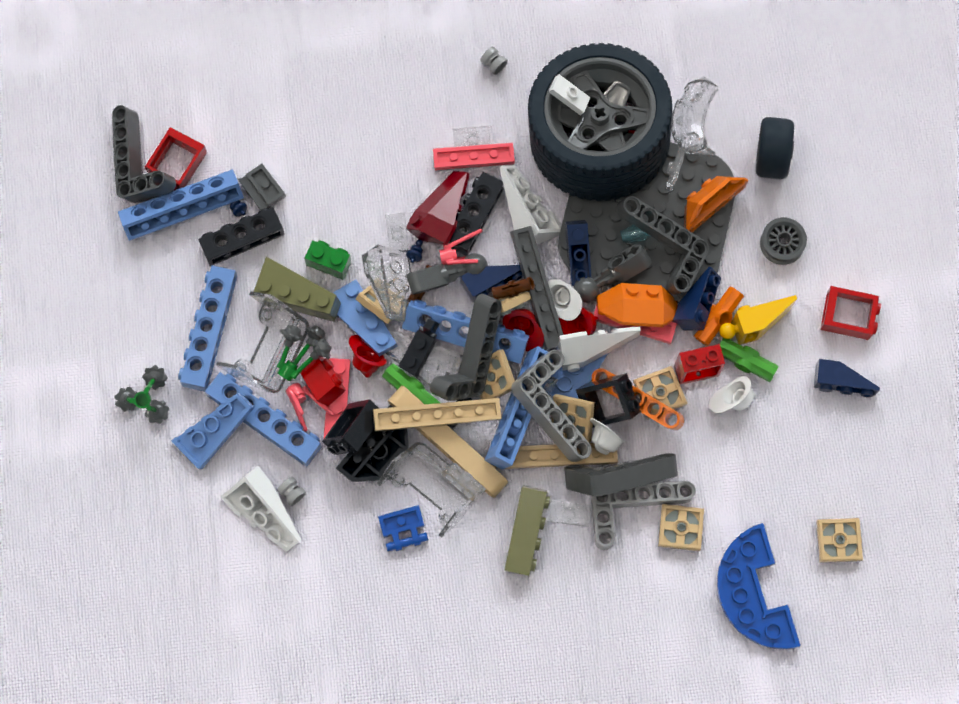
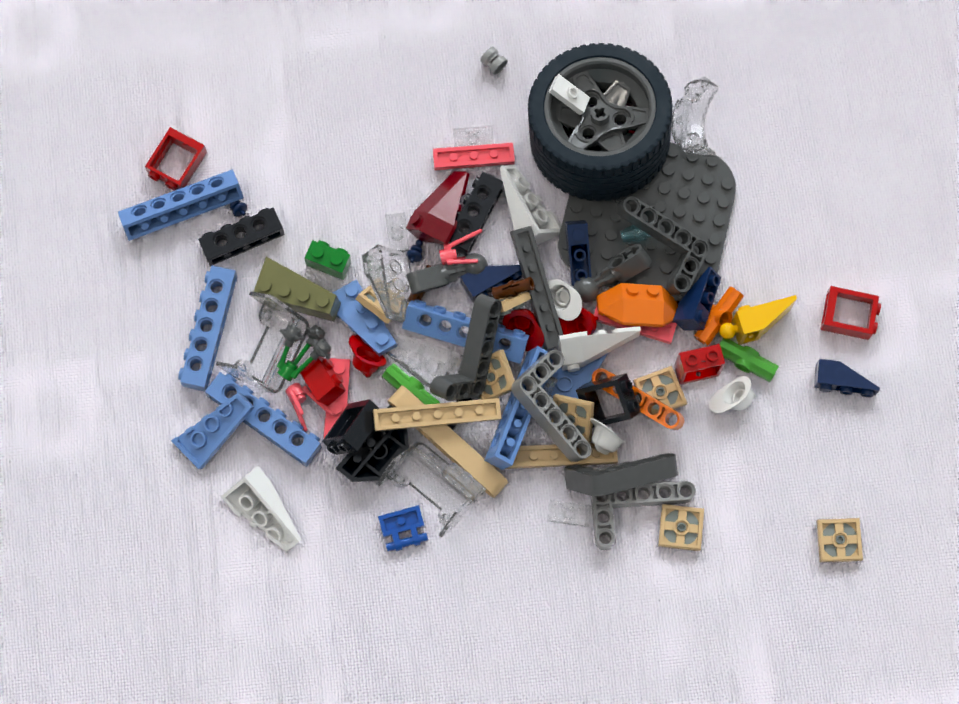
dark grey beam [112,105,176,203] -> none
dark grey plant [114,365,169,424] -> none
dark grey plate [238,163,286,210] -> none
light grey wheel [277,476,306,506] -> none
black hinge [398,318,440,377] -> none
olive wedge [504,485,550,576] -> none
clear plate [665,147,687,192] -> none
orange wedge [684,176,748,233] -> none
blue plate [717,523,801,649] -> none
black wheel [755,117,794,179] -> none
dark grey wheel [760,217,807,265] -> none

